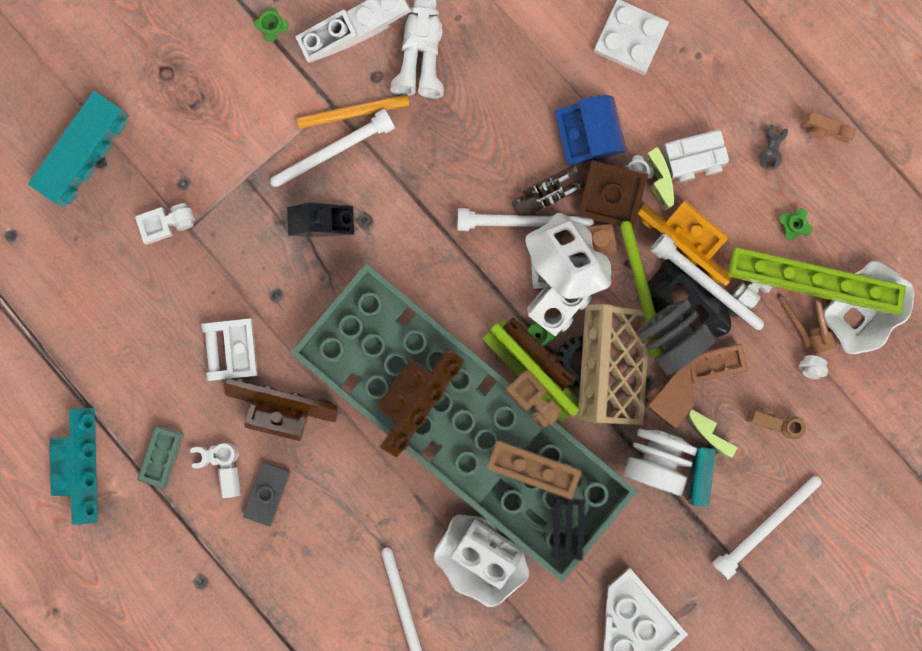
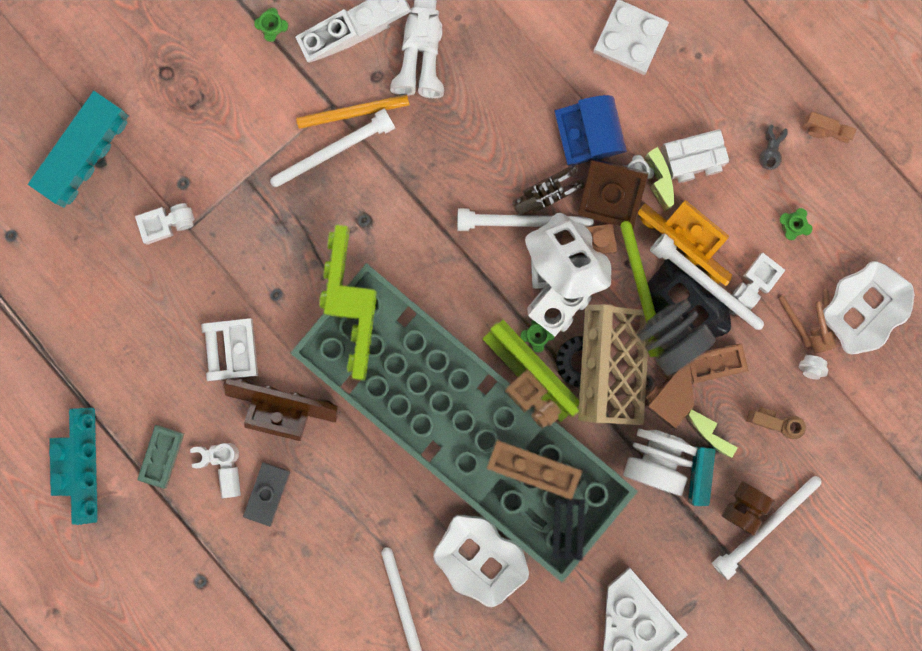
black slope [287,202,354,237] -> none
reddish brown bracket [377,349,464,457] -> none
white brick [451,519,524,590] -> none
reddish brown pin [502,317,576,391] -> none
lime tile [727,247,906,315] -> none
none -> lime bracket [320,225,377,380]
none -> reddish brown wheel [722,482,775,536]

